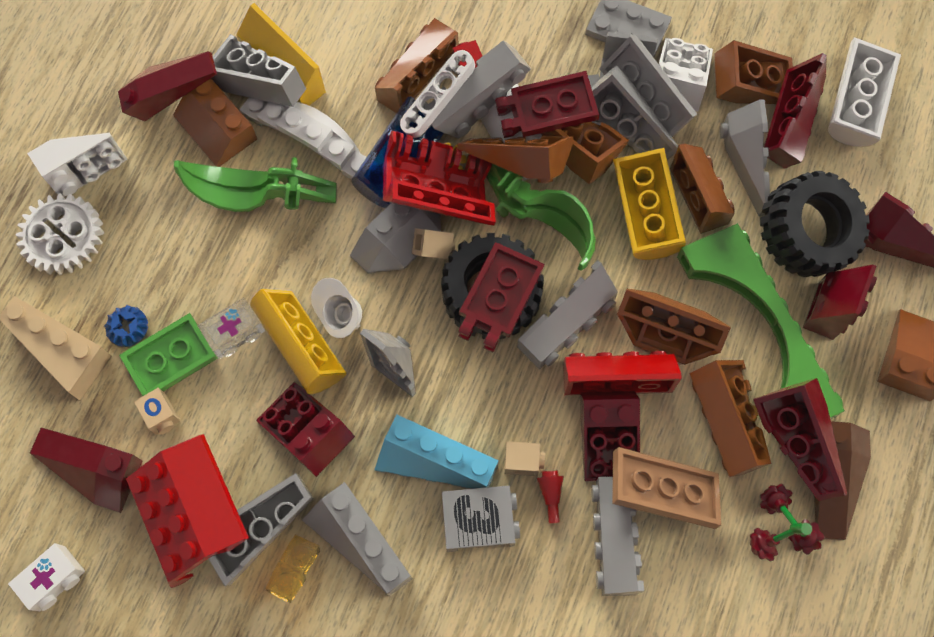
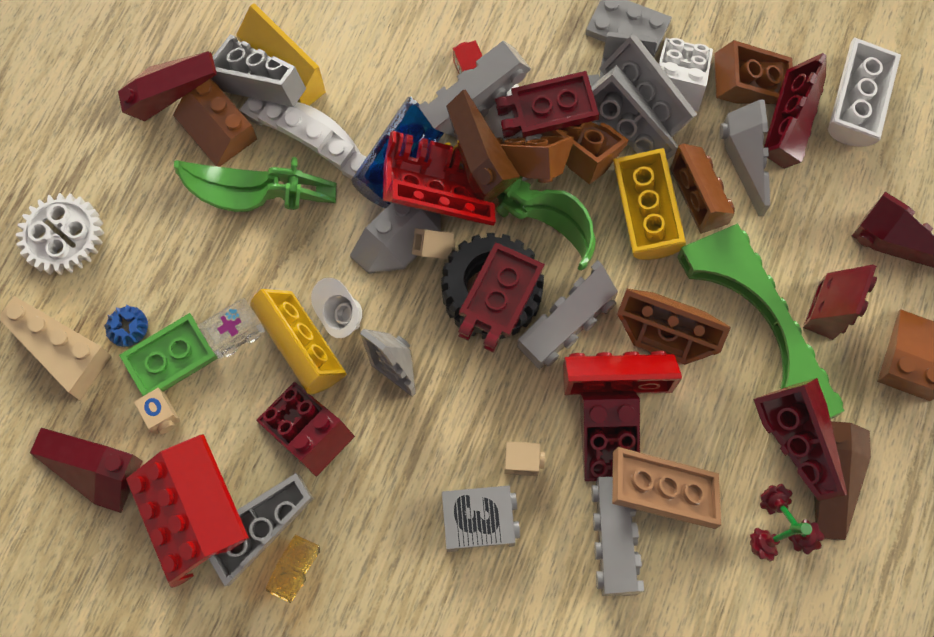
white brick [8,543,85,612] -> none
white slope [27,133,127,197] -> none
light grey wedge [302,482,413,596] -> none
dark orange wedge [375,18,459,116] -> none
medium azure wedge [375,414,499,489] -> none
white beam [400,50,475,138] -> none
red cone [537,470,564,523] -> none
dark orange wedge [689,360,772,477] -> none
black tyre [760,171,870,277] -> none
none -> reddish brown wedge [446,90,520,202]

